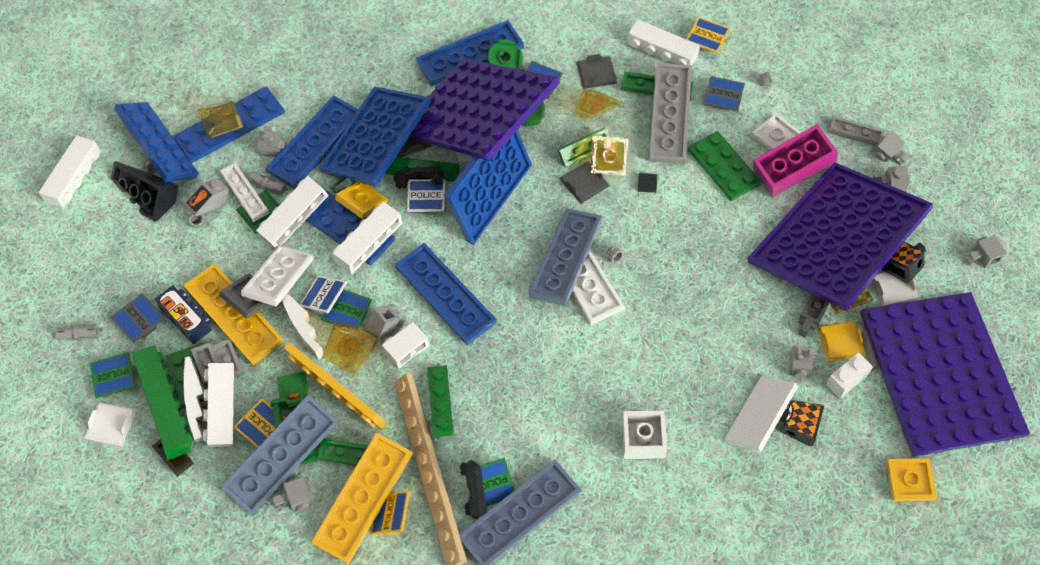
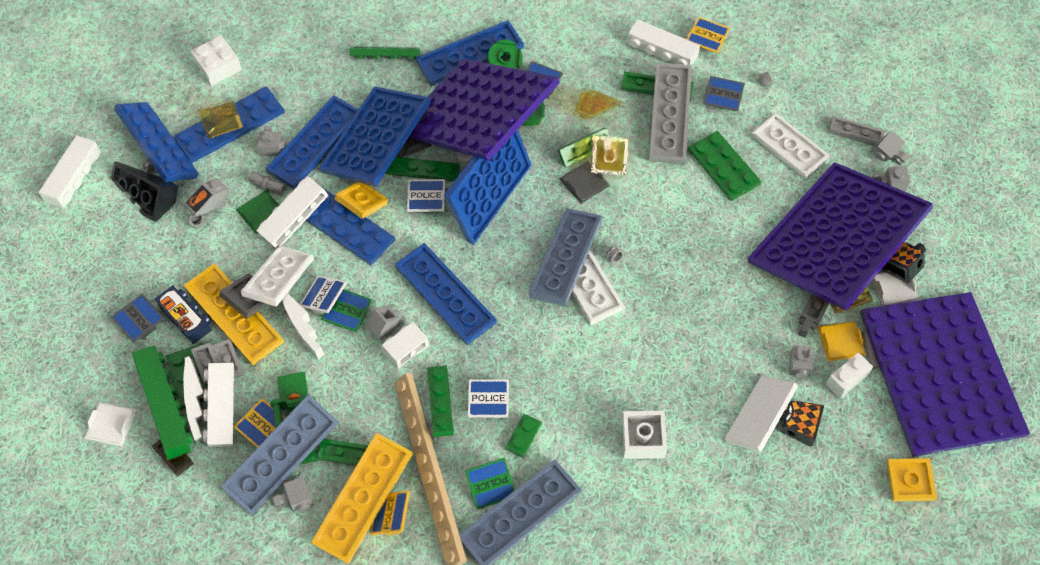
light grey pin [56,325,99,340] -> none
piece [90,352,136,398] -> none
white tile [219,163,270,222] -> none
yellow plate [284,342,387,429] -> none
clear yellow slope [322,322,378,376] -> none
dark green plate [330,177,353,194] -> none
white brick [332,202,402,275] -> none
black piece [393,166,445,189] -> none
black piece [459,460,486,519] -> none
dark grey piece [576,54,617,89] -> none
black tile [638,173,657,193] -> none
dark pink brick [753,124,838,197] -> none
light grey brick [966,235,1007,268] -> none
none -> white brick [191,35,242,86]
none -> green plate [349,47,421,59]
none -> piece [468,380,509,418]
none -> green plate [505,414,542,458]

